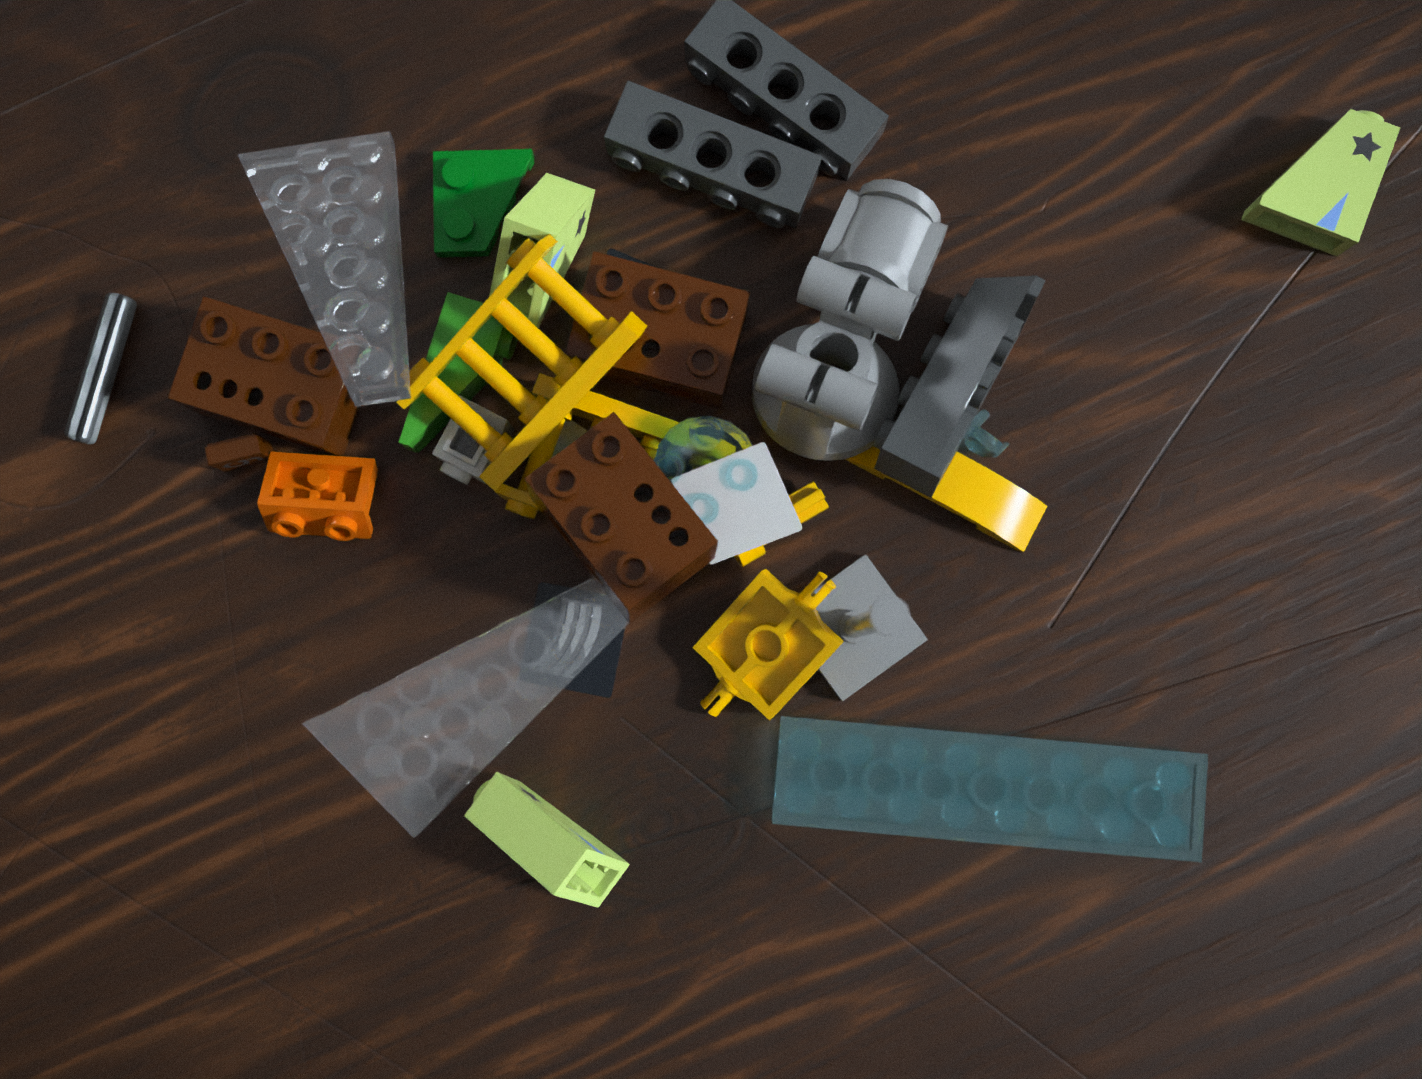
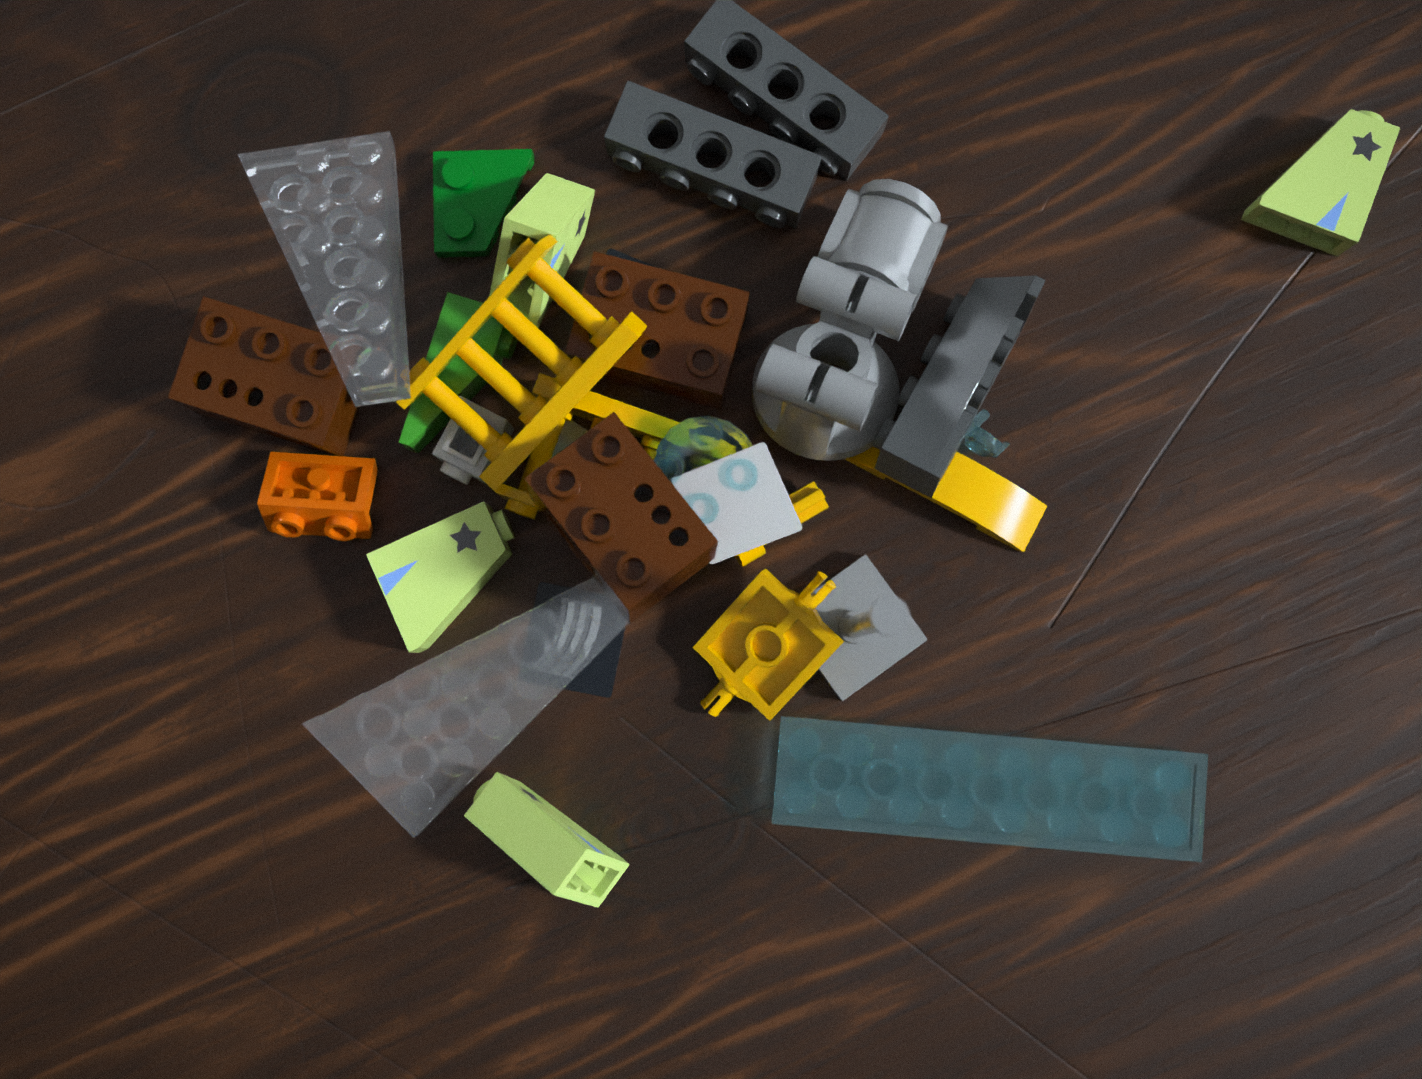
dark grey axle [64,292,137,444] -> none
reddish brown tile [205,433,274,472] -> none
none -> yellowish green slope [366,501,515,653]

